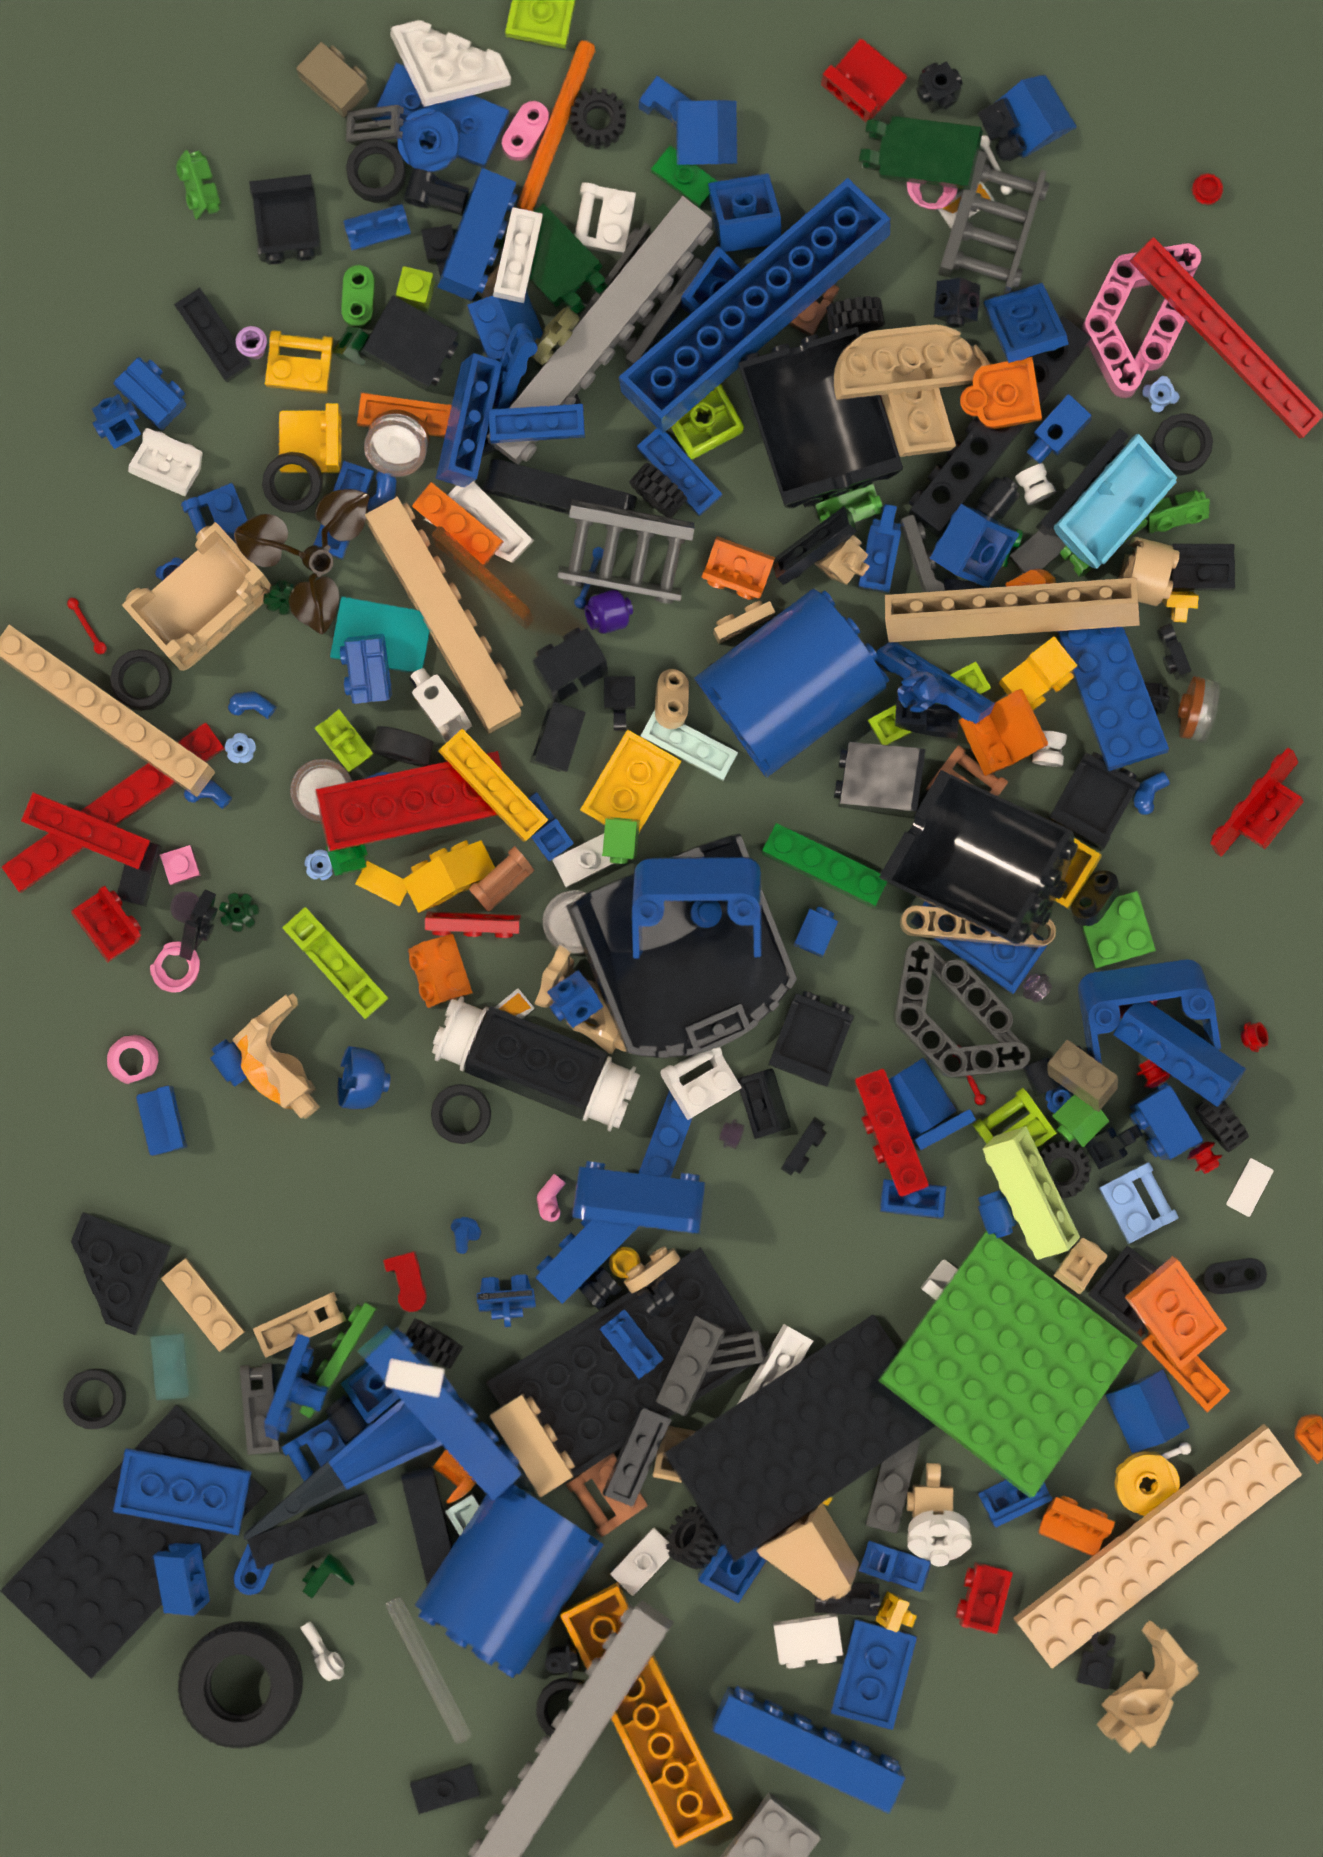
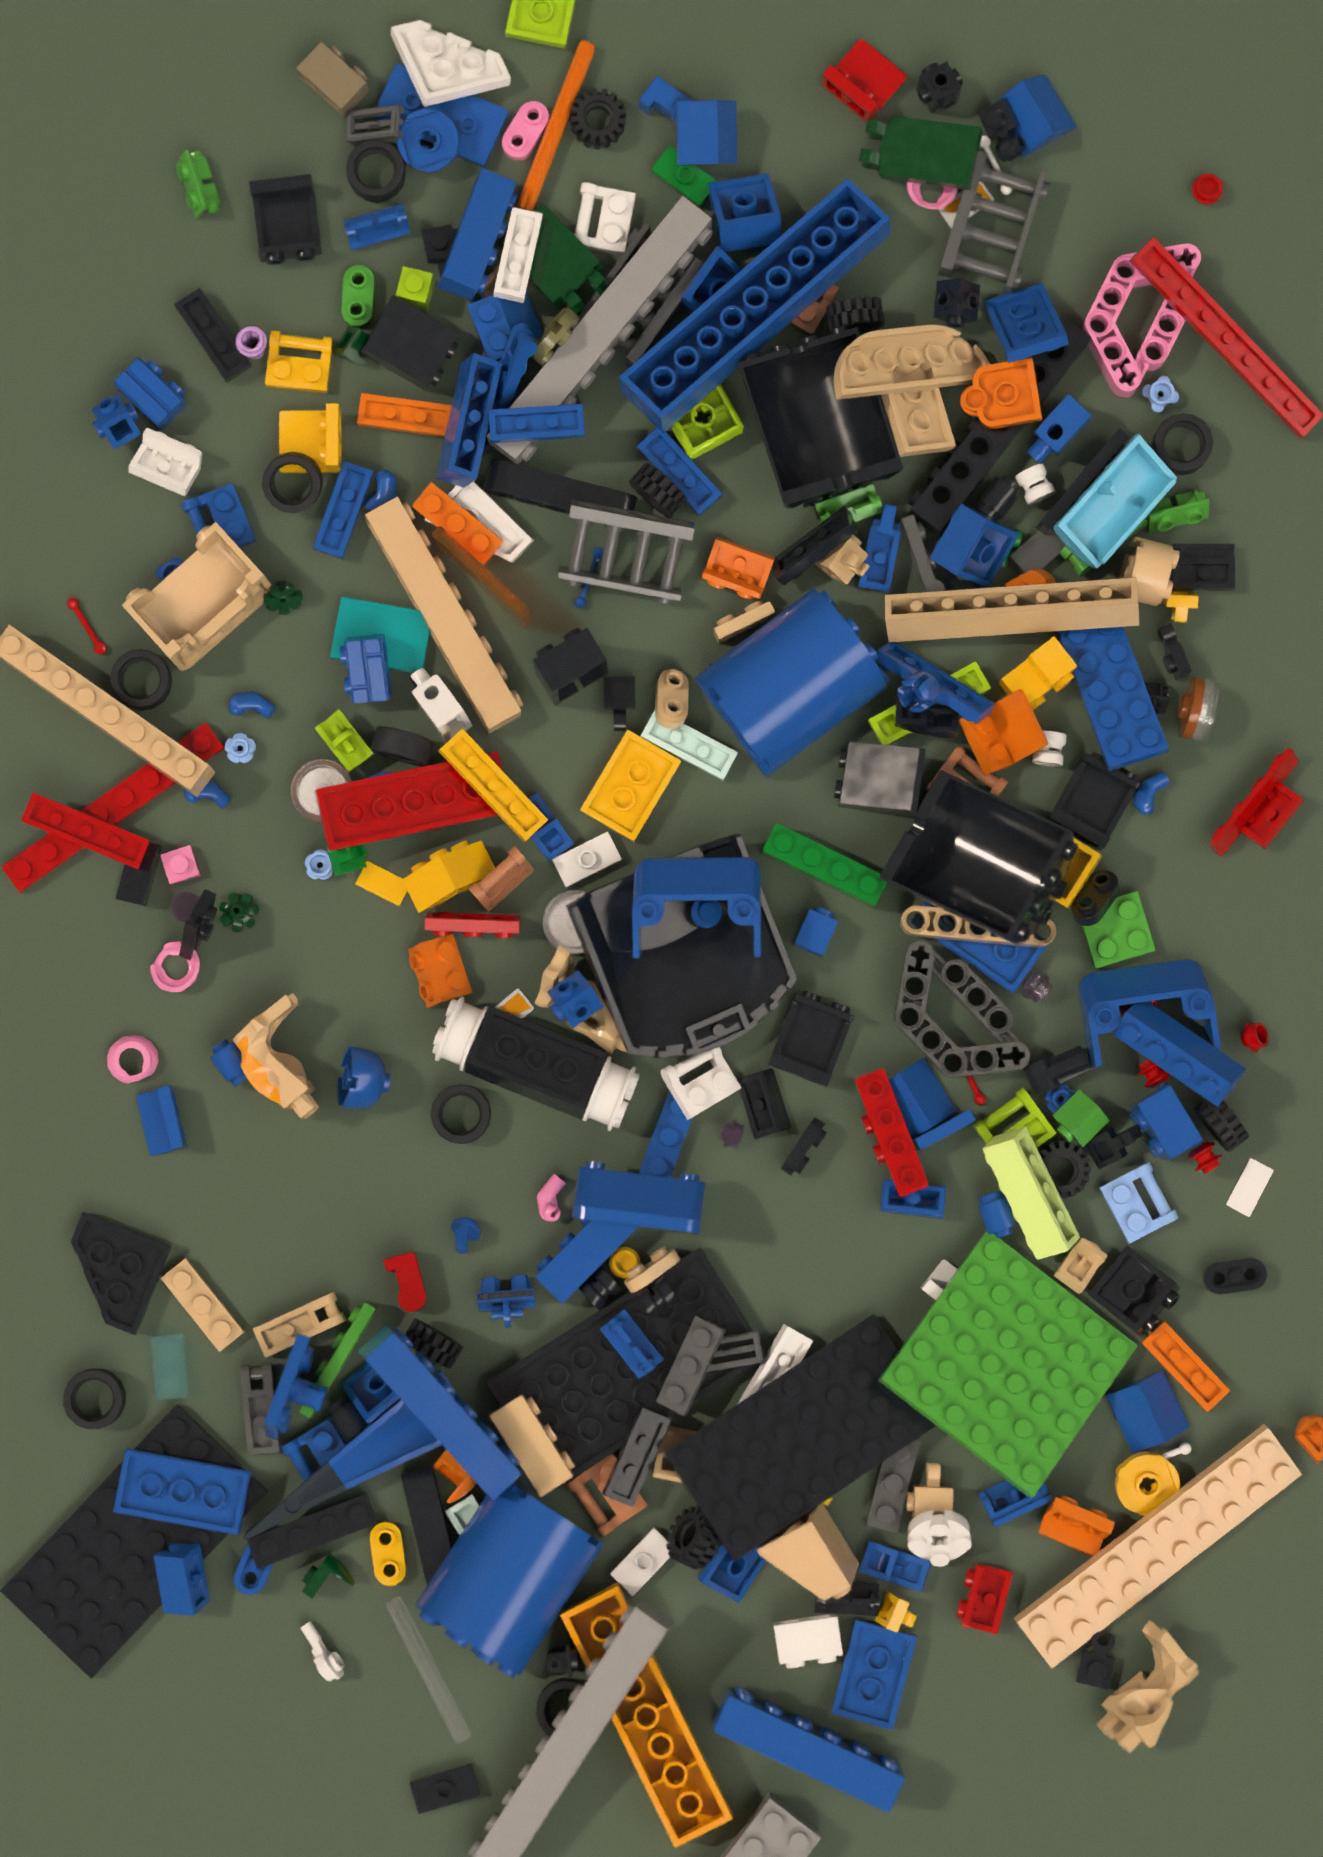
red bracket [71,885,141,963] -> none
black tyre [178,1621,303,1749] -> none
dark brown plant [234,489,370,635] -> none
lime slope [282,907,389,1020] -> none
clear piece [364,410,429,477] -> none
white sticker [385,1359,444,1397] -> none
black piece [403,169,469,215] -> none
black hinge [530,701,586,772] -> none
dark purple head [585,590,633,634] -> none
bright green brick [602,817,640,864] -> none
dark tan brick [1048,1040,1118,1112] -> none
orange plate [1125,1256,1227,1370] -> none
none -> yellow plate [370,1521,407,1586]

